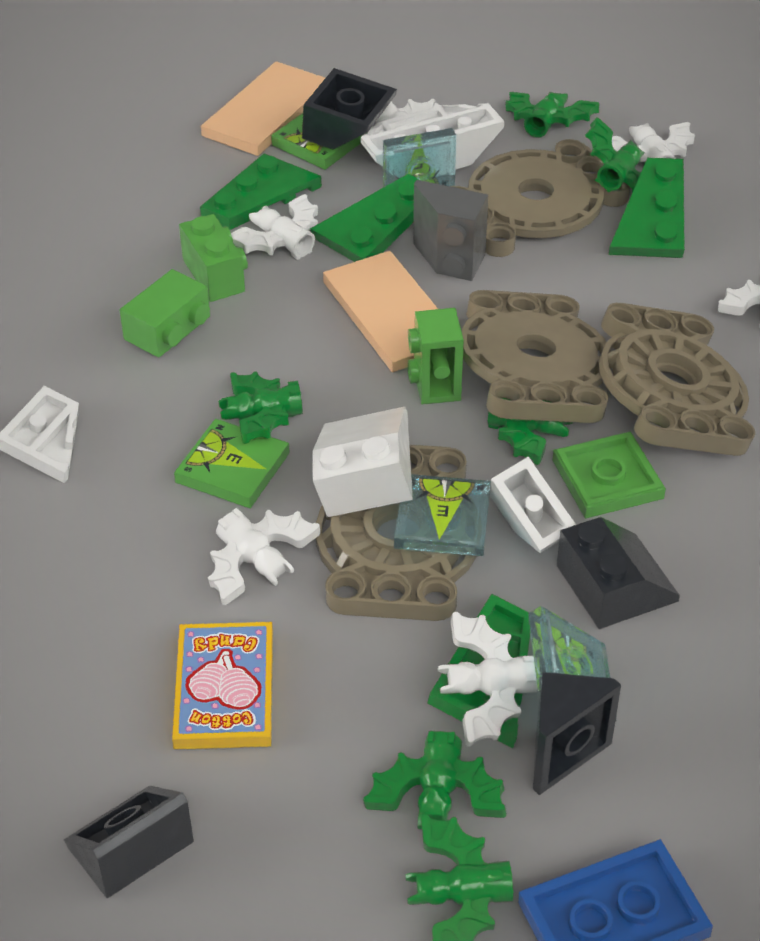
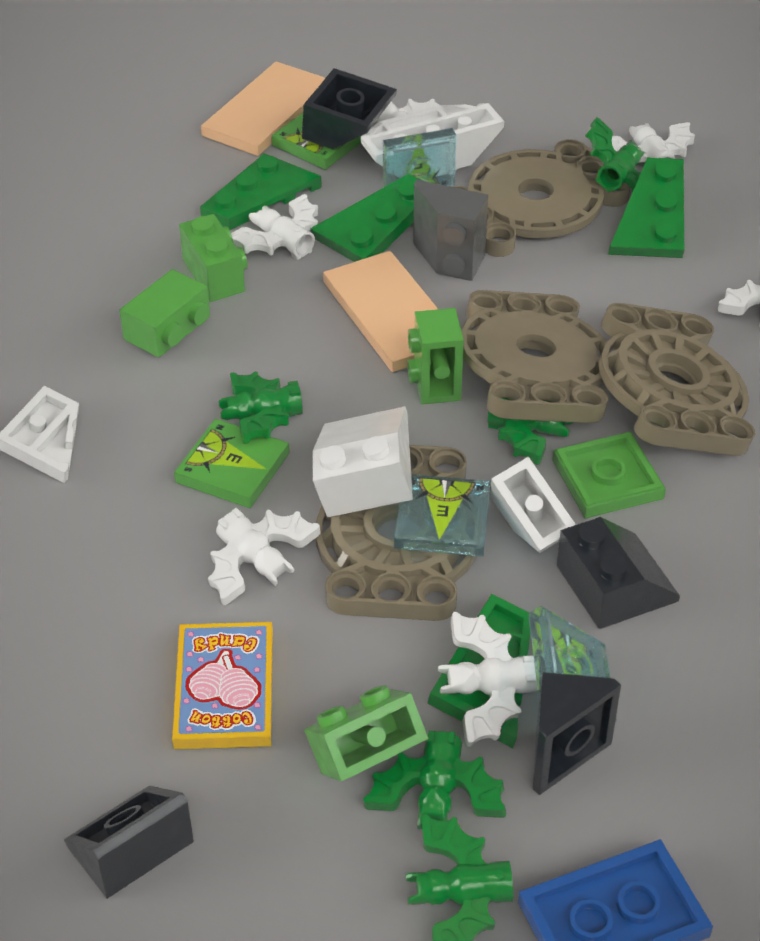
green animal [505,91,599,138] -> none
none -> bright green brick [304,685,429,782]

